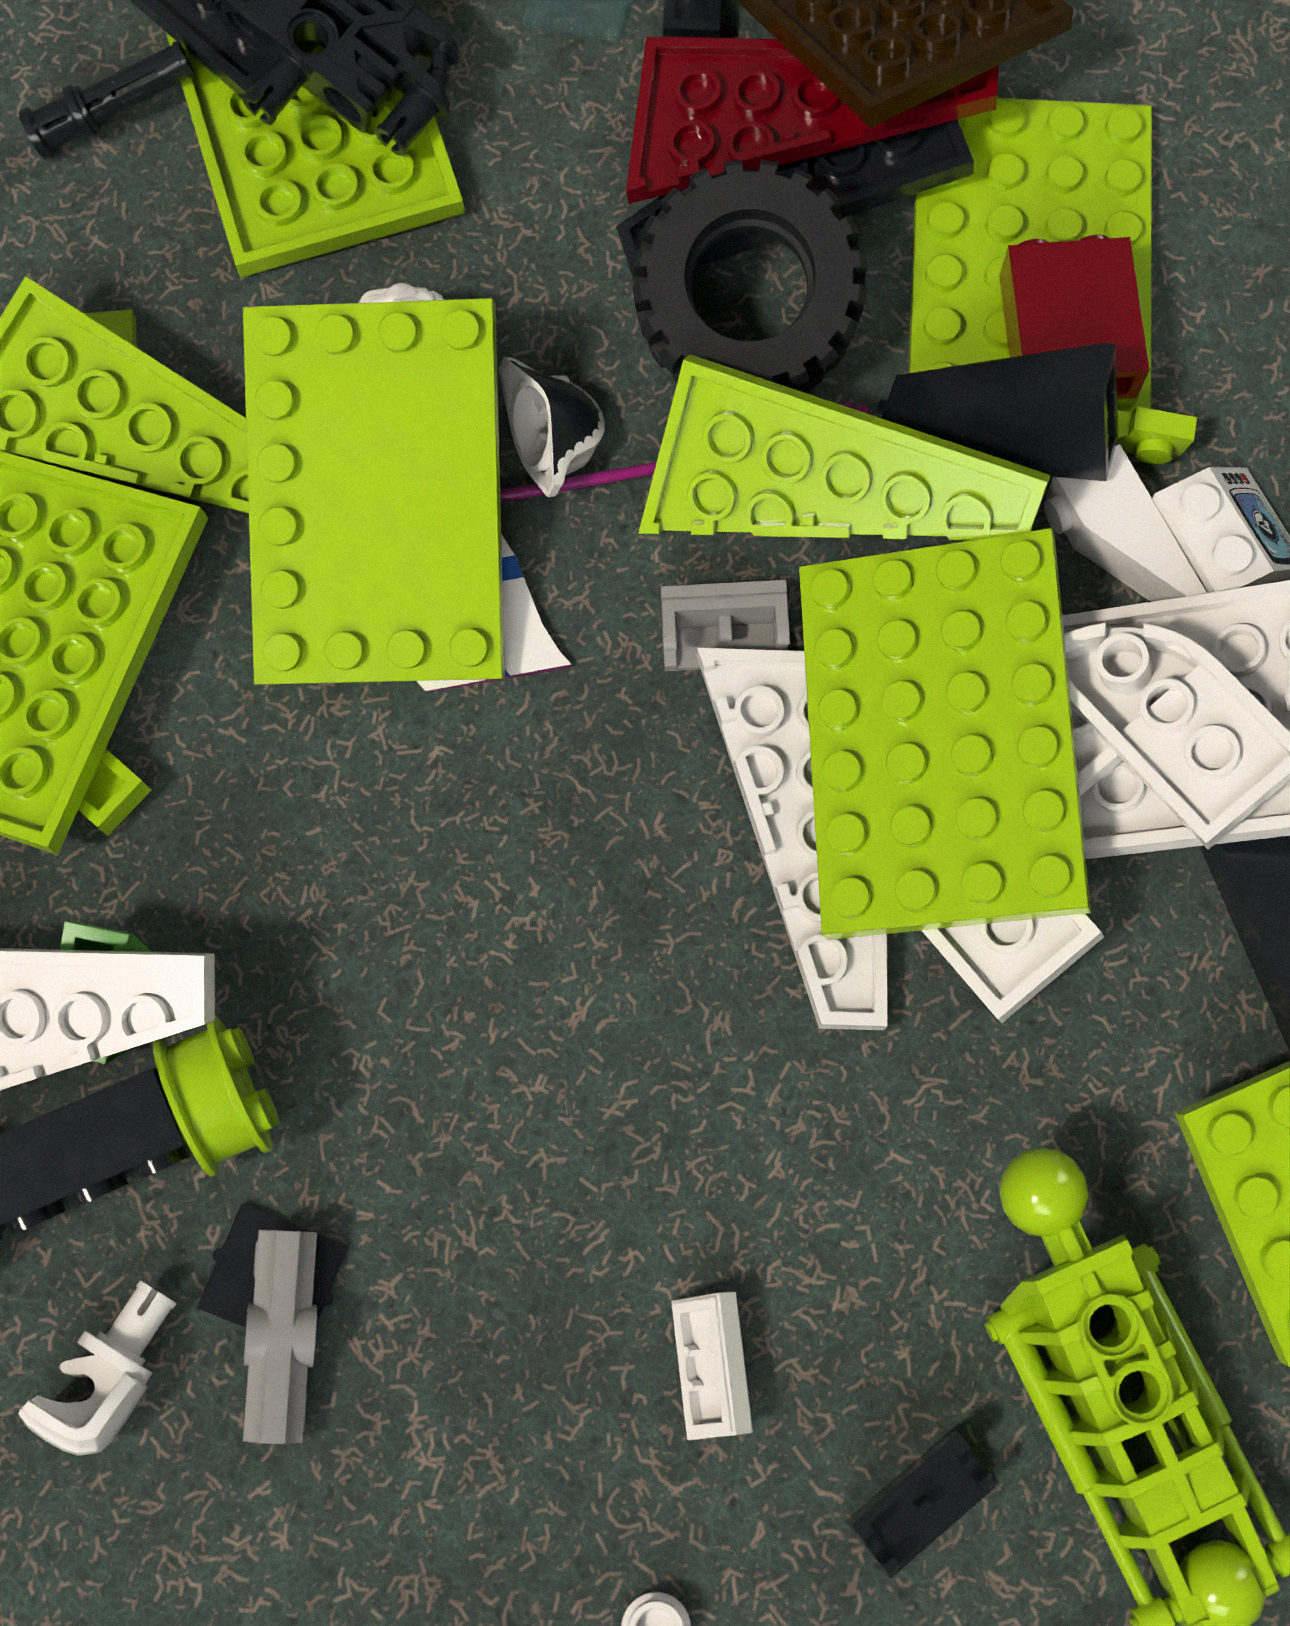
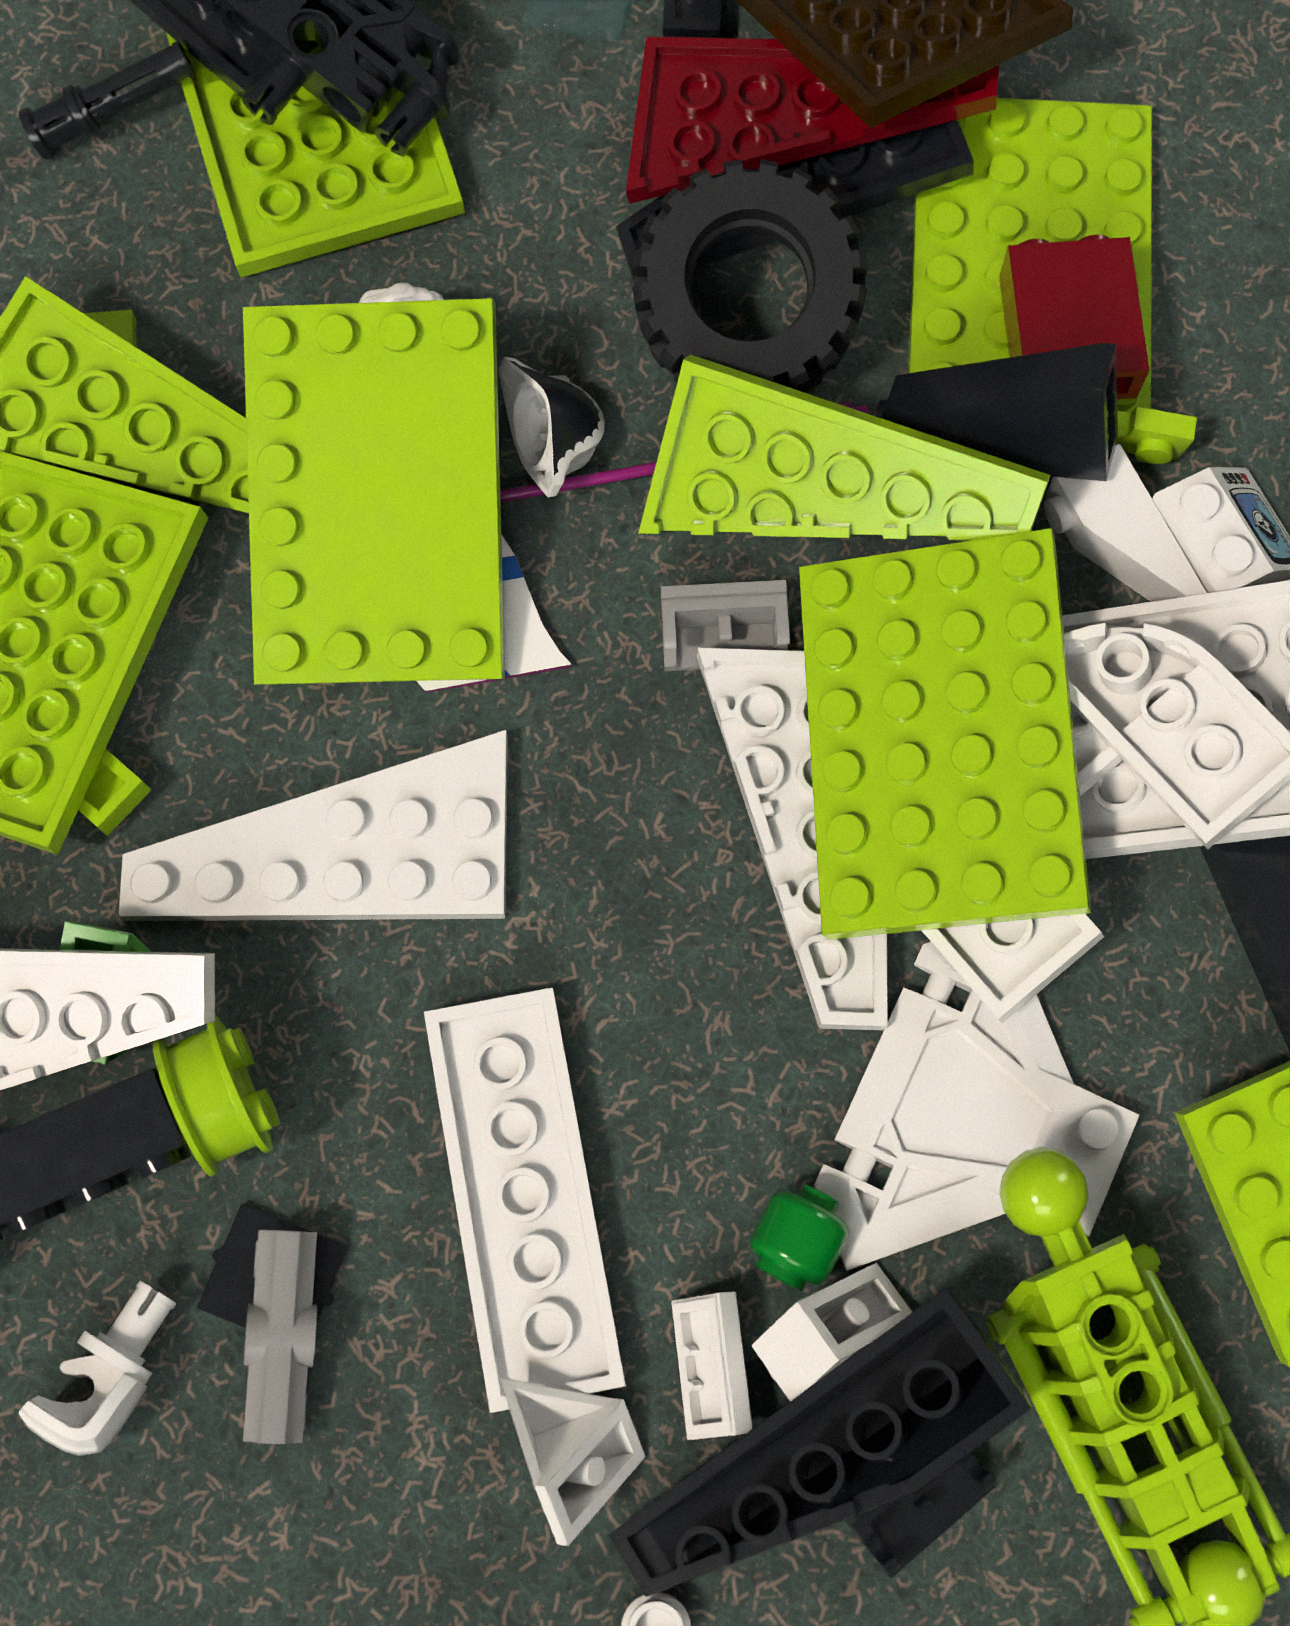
none -> white wing [119,730,508,921]
none -> white plate [424,987,626,1413]
none -> white slope [499,1377,645,1546]
none -> black wedge [609,1288,1033,1597]
none -> green head [750,1184,849,1292]
none -> white slope [751,1263,912,1402]
none -> white plate [814,942,1139,1271]

